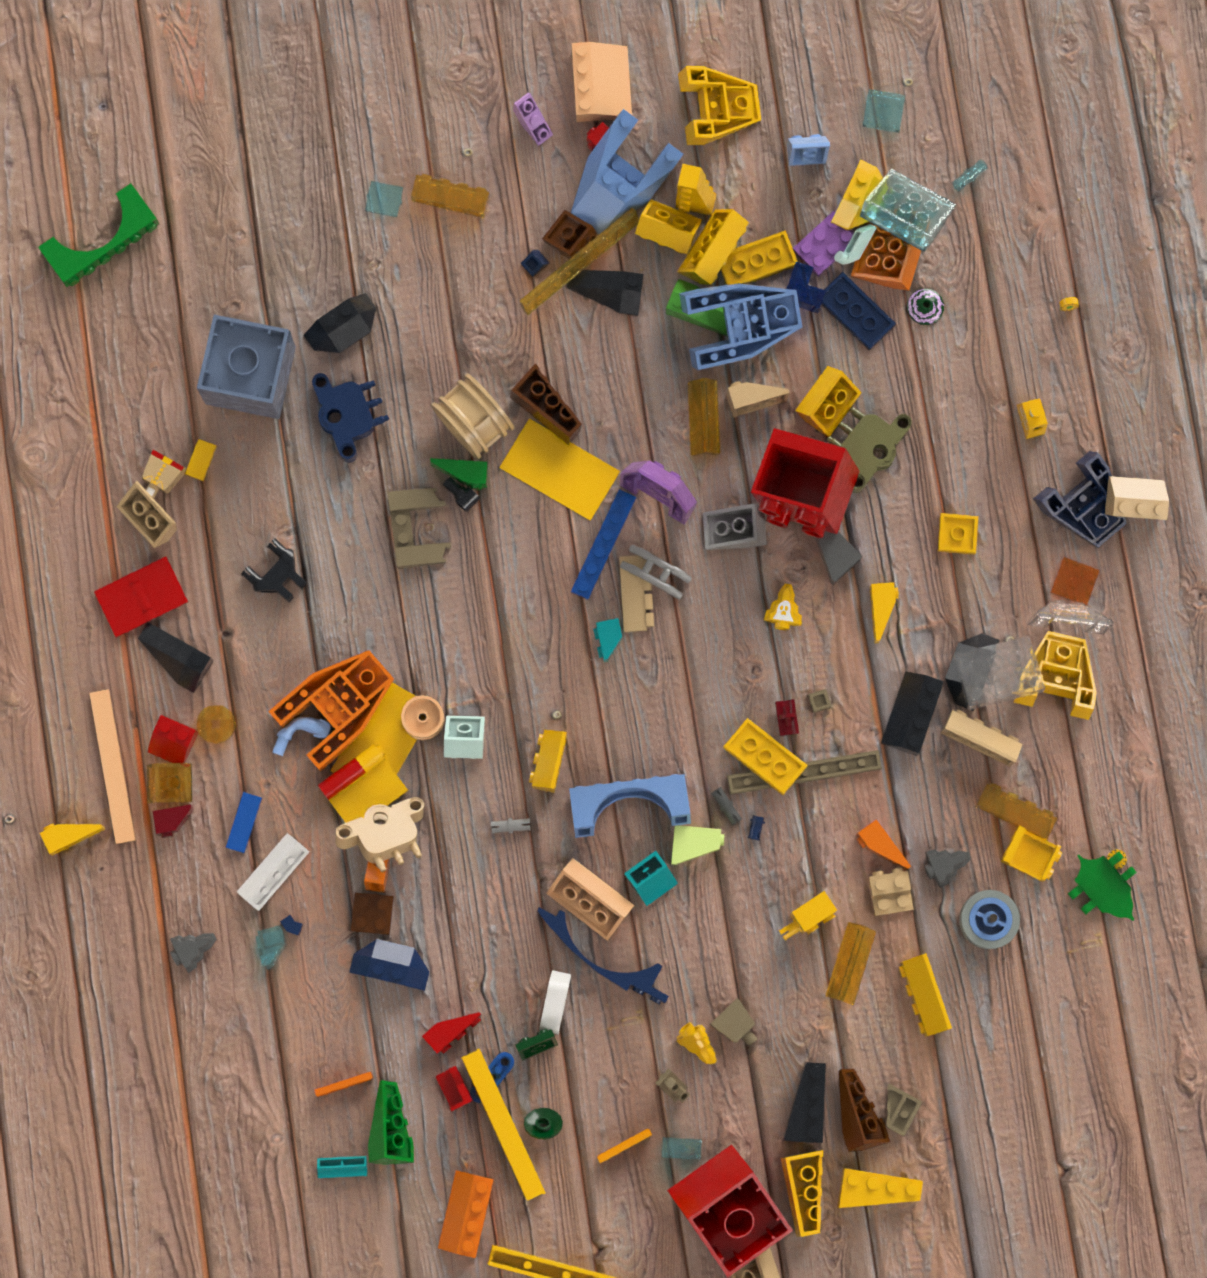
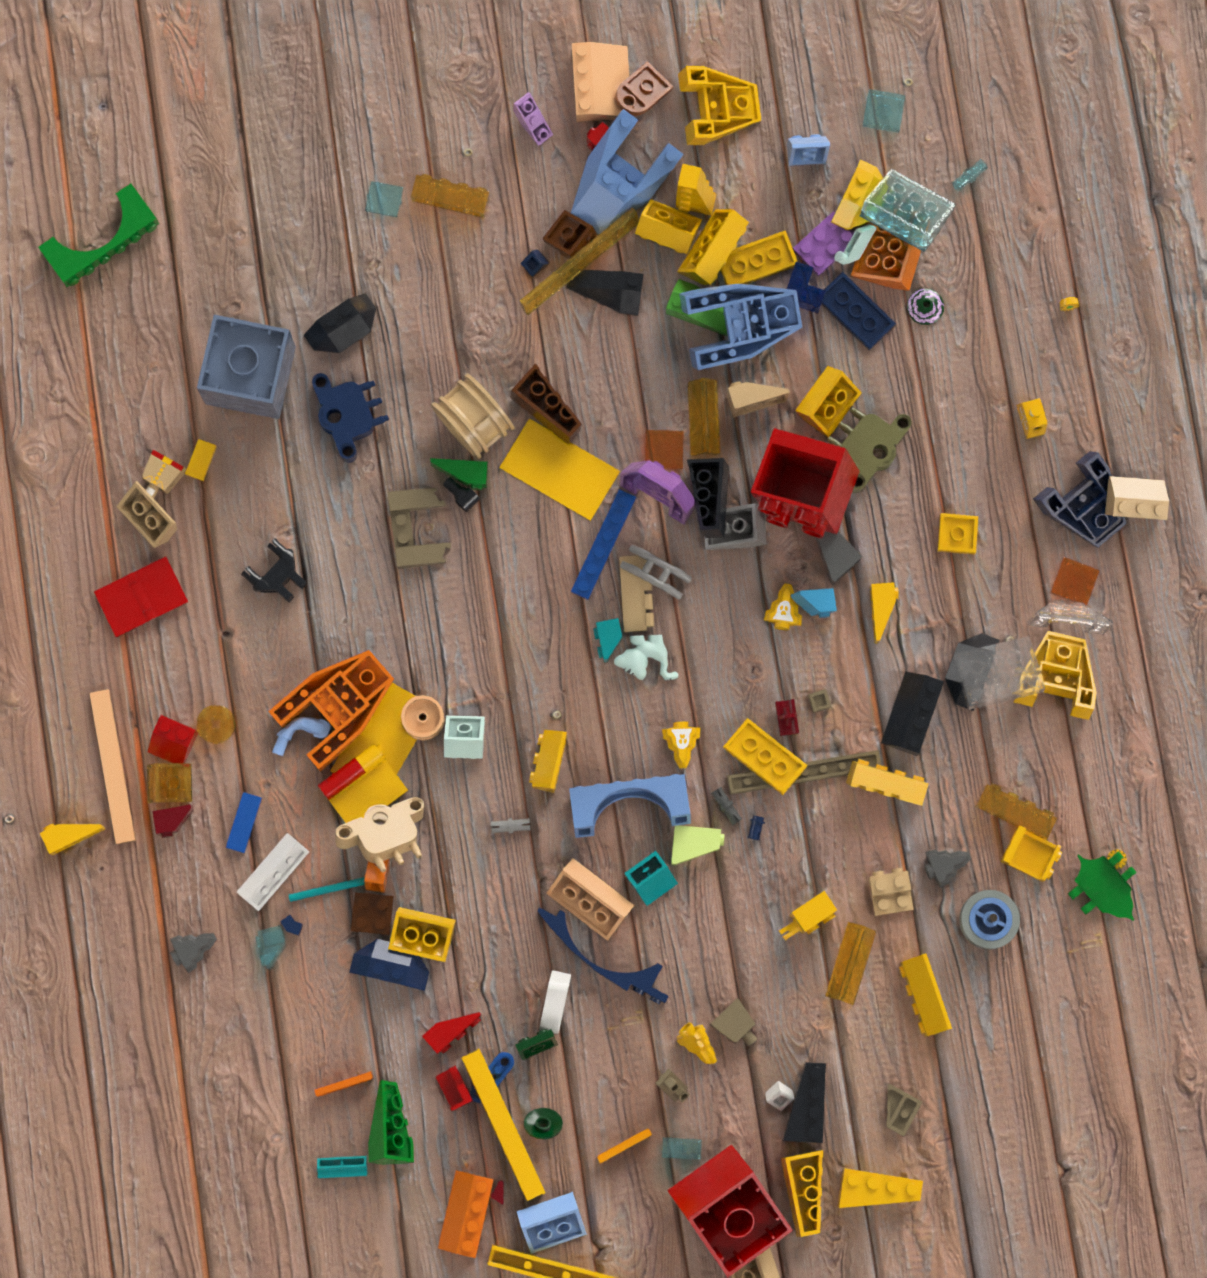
black wedge [138,622,214,693] -> none
reddish brown wedge [838,1069,891,1152] -> none
orange slope [856,819,911,870] -> none
tan slope [941,710,1022,767] -> none
none -> teal bar [289,877,365,902]
none -> yellow slope [388,907,456,962]
none -> dark red slope [491,1180,504,1205]
none -> light blue slope [516,1192,587,1254]
none -> light aqua animal [614,635,679,680]
none -> tile [615,61,673,116]
none -> clear orange tile [645,430,684,469]
none -> yellow rock [662,721,700,769]
none -> black wedge [687,458,729,538]
none -> white slope [765,1081,794,1111]
none -> dark azure slope [791,588,837,618]
none -> yellow wedge [846,759,929,806]

